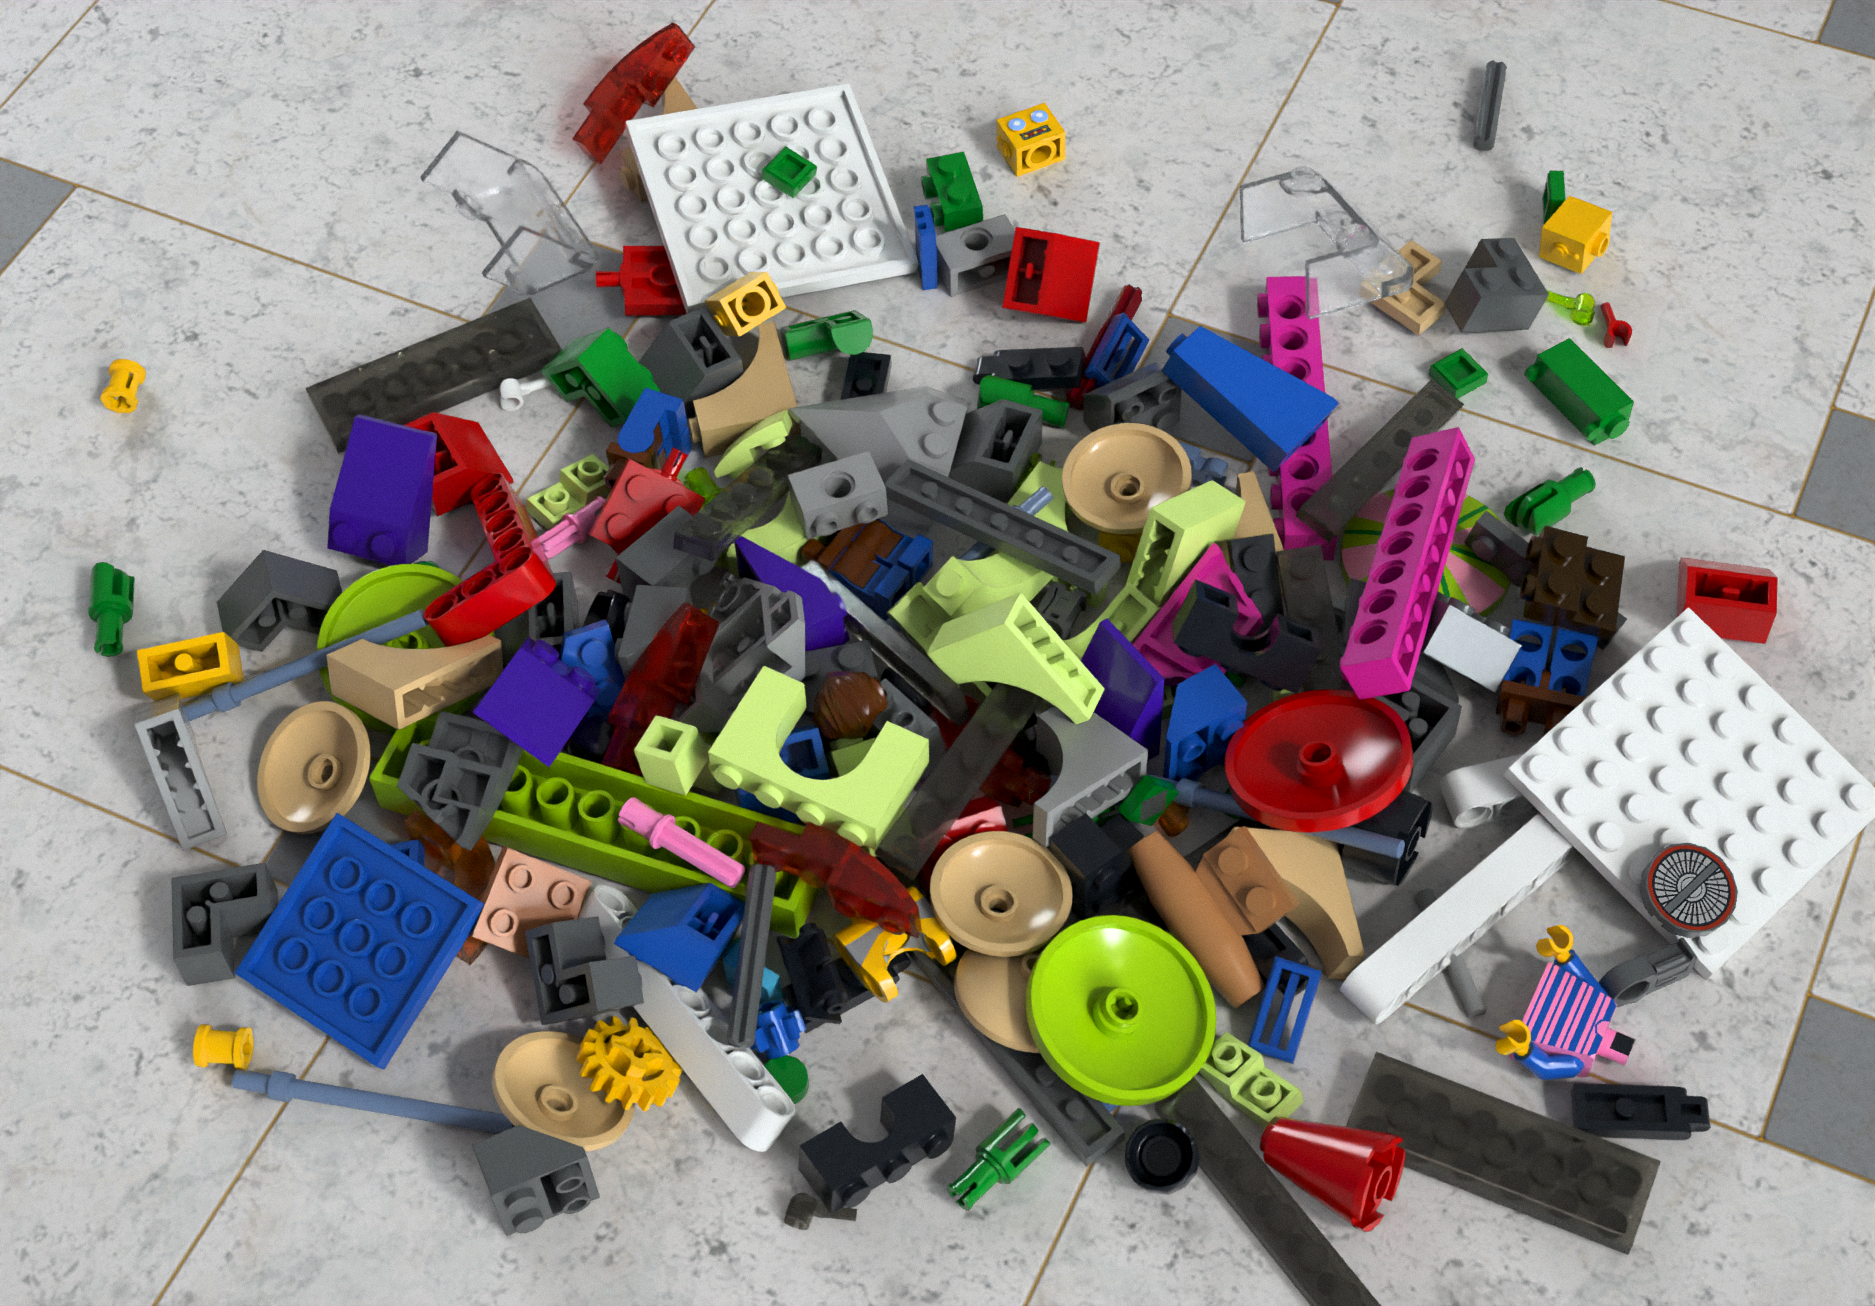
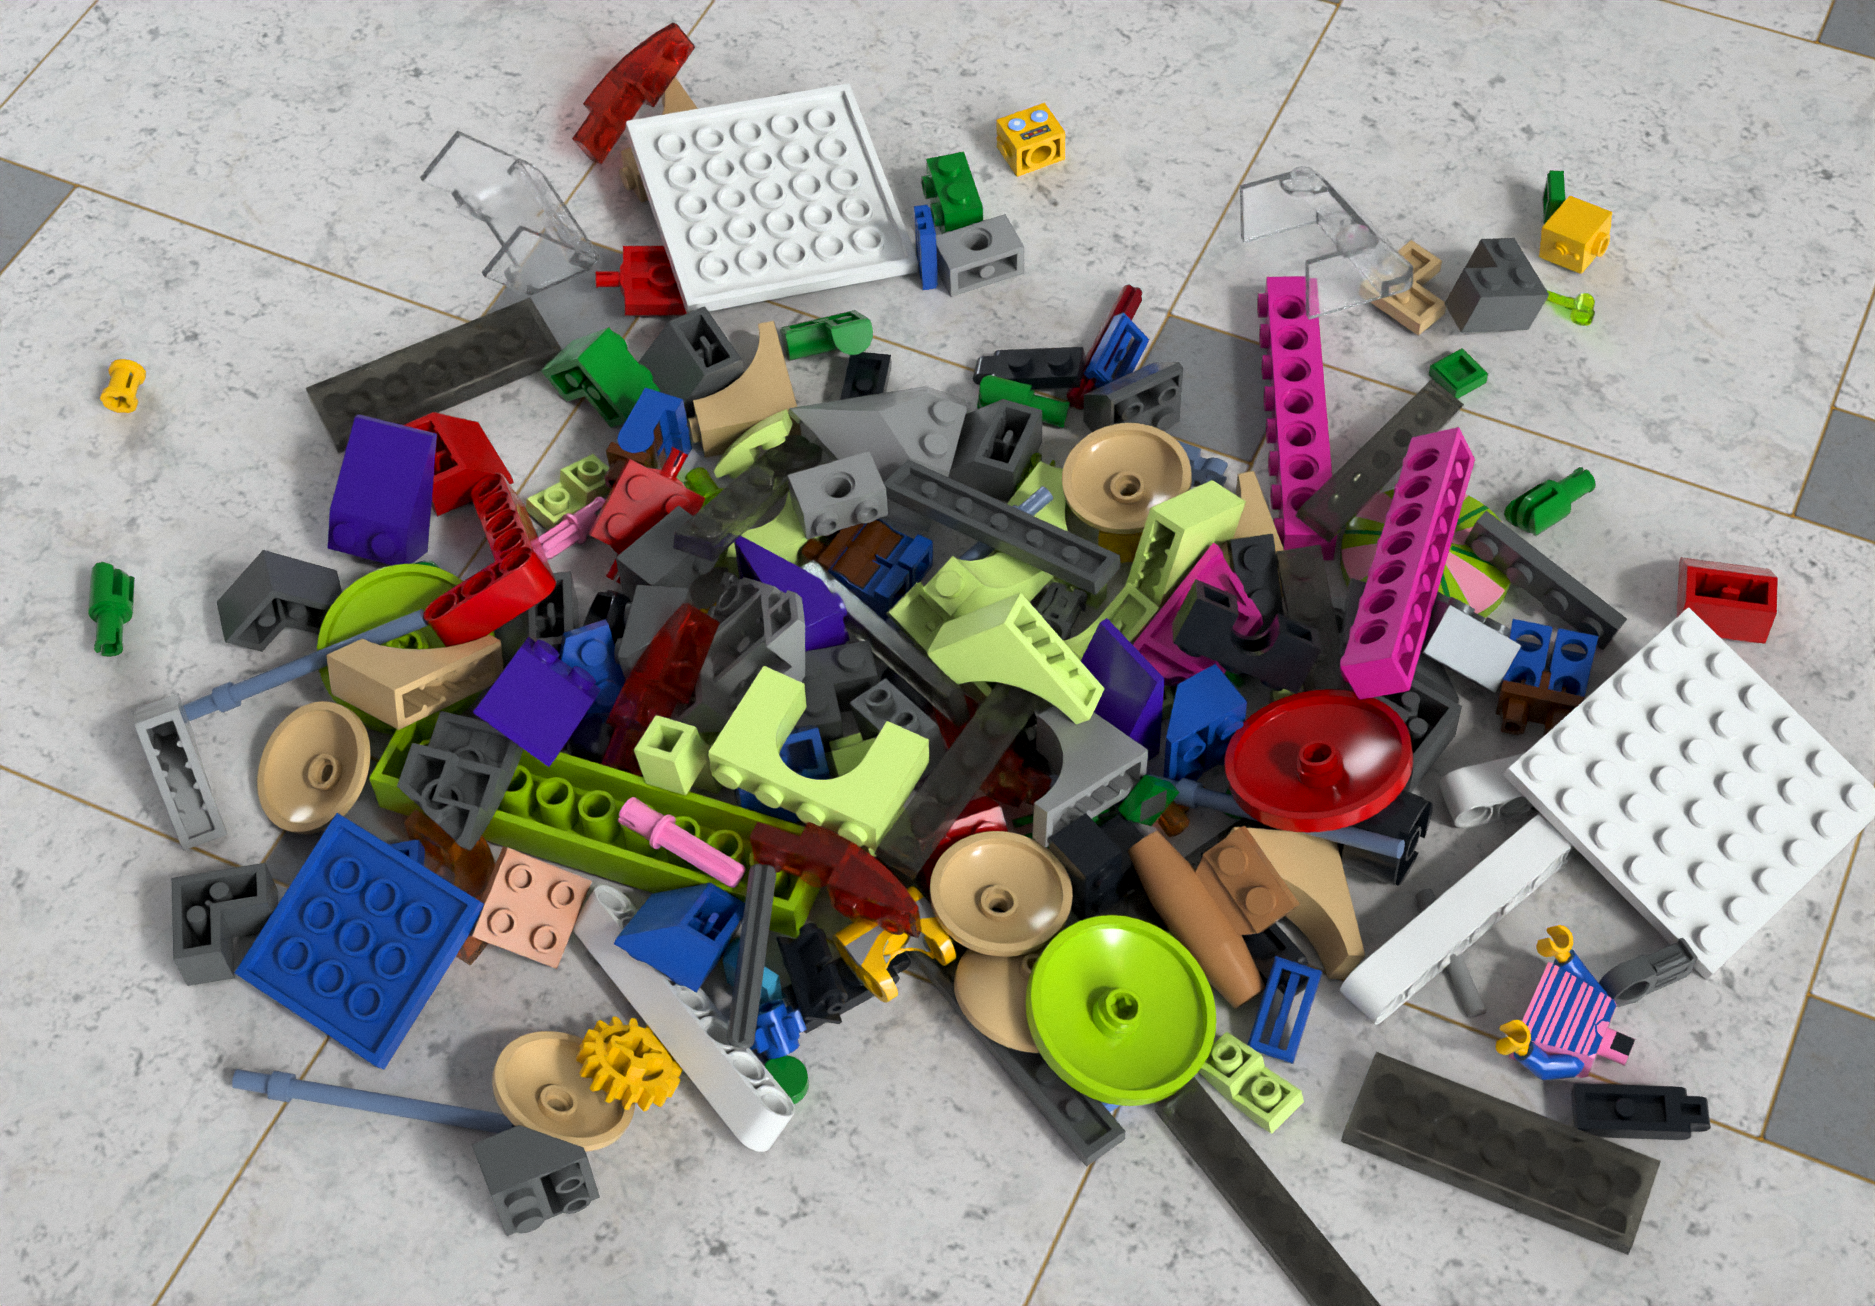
yellow brick [137,632,244,701] -> none
yellow bush [193,1024,254,1070] -> none
white hand [500,377,552,411] -> none
dark grey brick [525,916,644,1025] -> none
yellow head [705,272,786,337] -> none
green tile [761,146,817,198] -> none
clear smoke hand [784,1193,857,1230] -> none
black arch [798,1074,956,1214] -> none
reddish brown hair [812,671,887,740] -> none
green arm [947,1107,1051,1211] -> none
red slope [1002,227,1100,323] -> none
black hair [1125,1119,1200,1195] -> none
blue slope [1162,326,1339,473] -> none
red cone [1260,1117,1405,1232] -> none
dark grey axle [1473,60,1507,151] -> none
dark brown plate [1520,526,1625,640] -> none
green brick [1524,338,1634,446] -> none
red hand [1600,302,1632,348] -> none
tile [1640,843,1738,938] -> none

